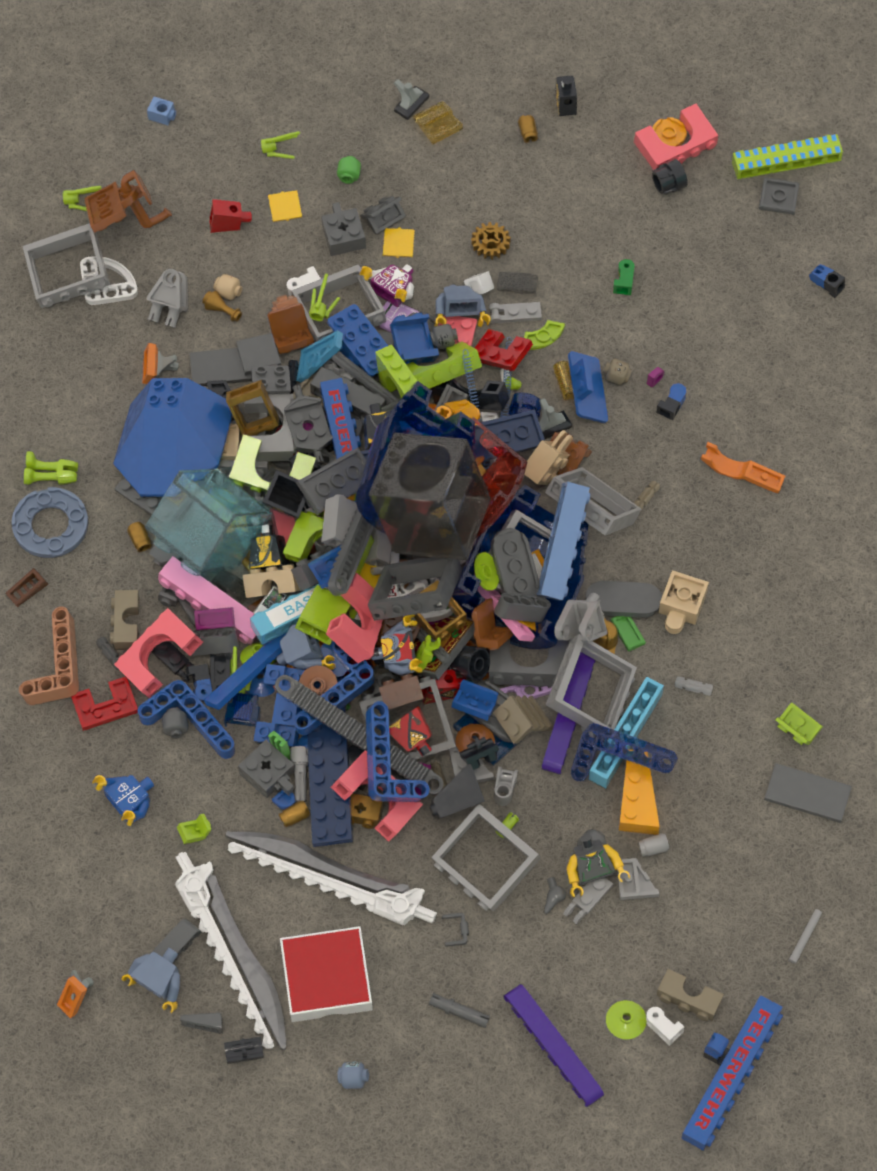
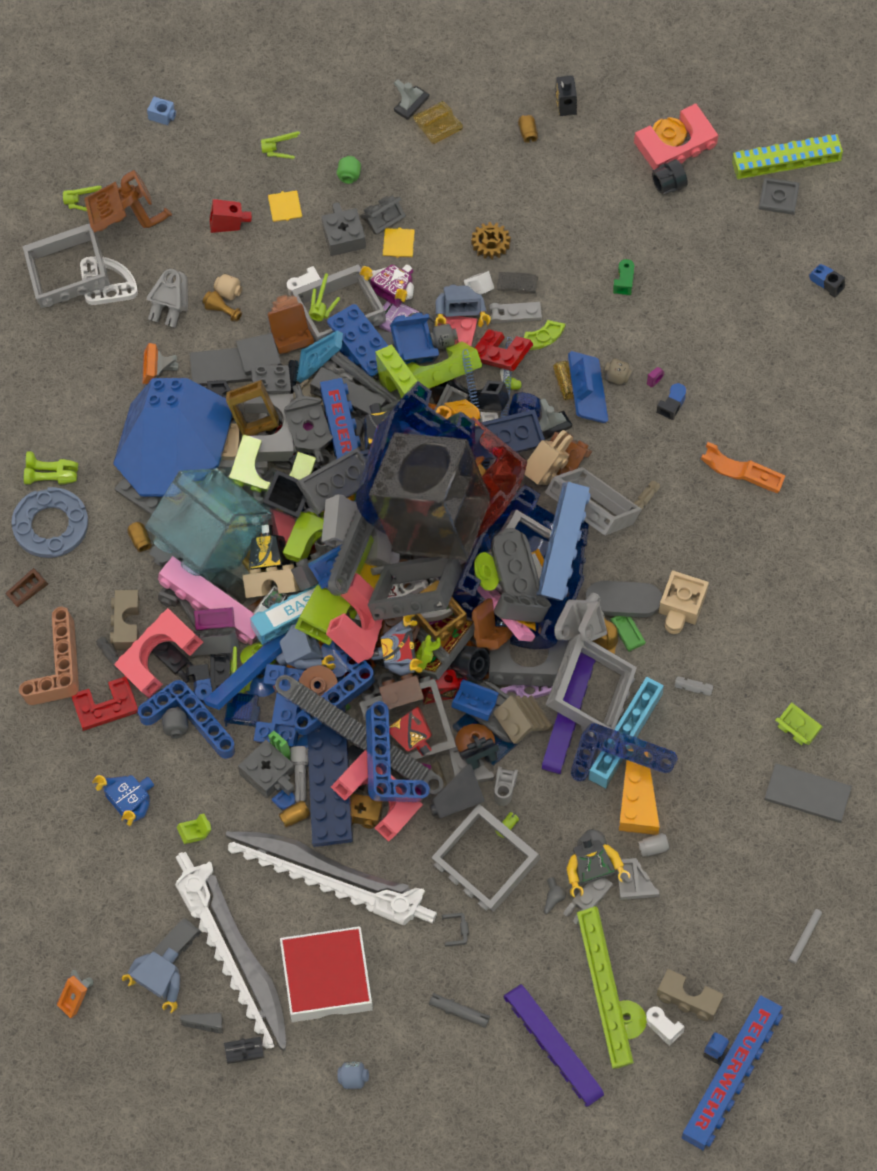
none -> lime tile [577,906,633,1069]

